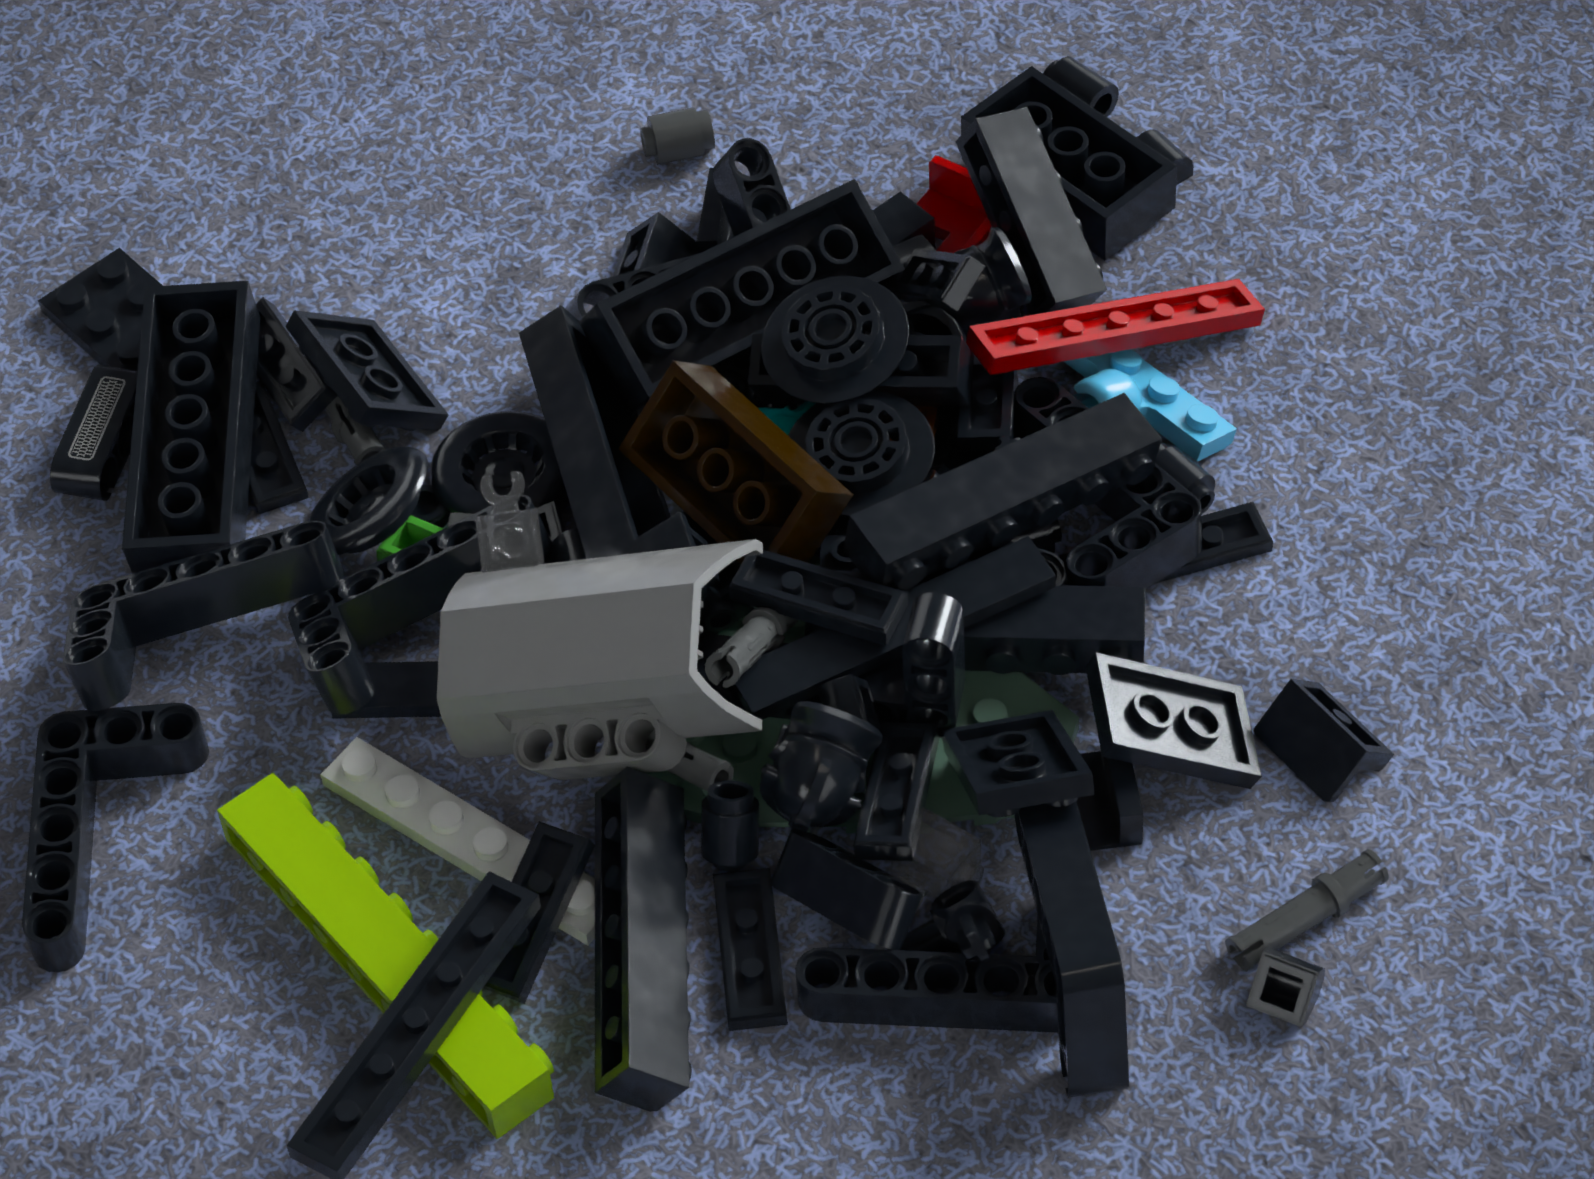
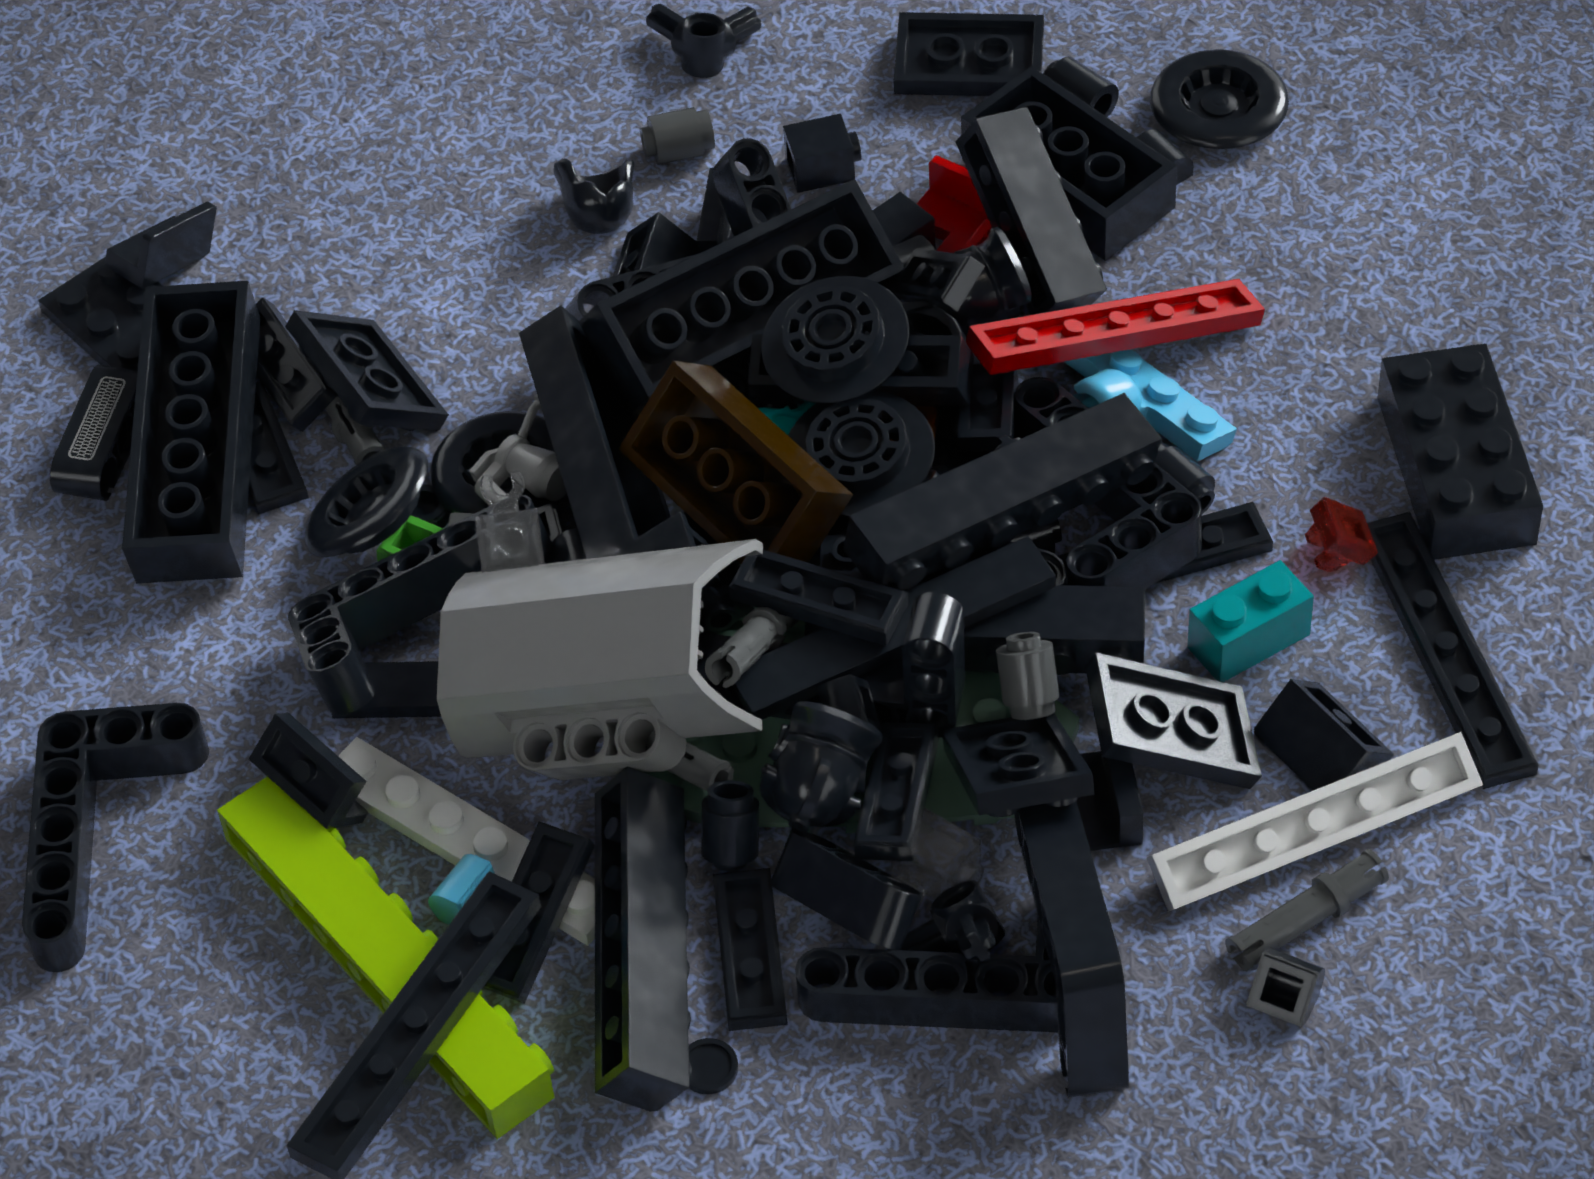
black beam [63,521,345,711] -> none
none -> black panel [104,201,217,289]
none -> black panel [248,712,368,829]
none -> medium azure brick [428,854,495,925]
none -> light grey piece [469,394,567,506]
none -> black hair [553,158,635,234]
none -> black axle [646,4,762,78]
none -> black piece [689,1038,738,1094]
none -> black brick [783,113,862,193]
none -> black plate [893,12,1044,96]
none -> dark grey brick [996,632,1060,720]
none -> white plate [1146,732,1483,912]
none -> black wheel [1150,49,1289,149]
none -> teal brick [1187,560,1314,682]
none -> clear red tile [1305,497,1378,572]
none -> black tile [1358,512,1539,789]
none -> black brick [1377,343,1543,560]

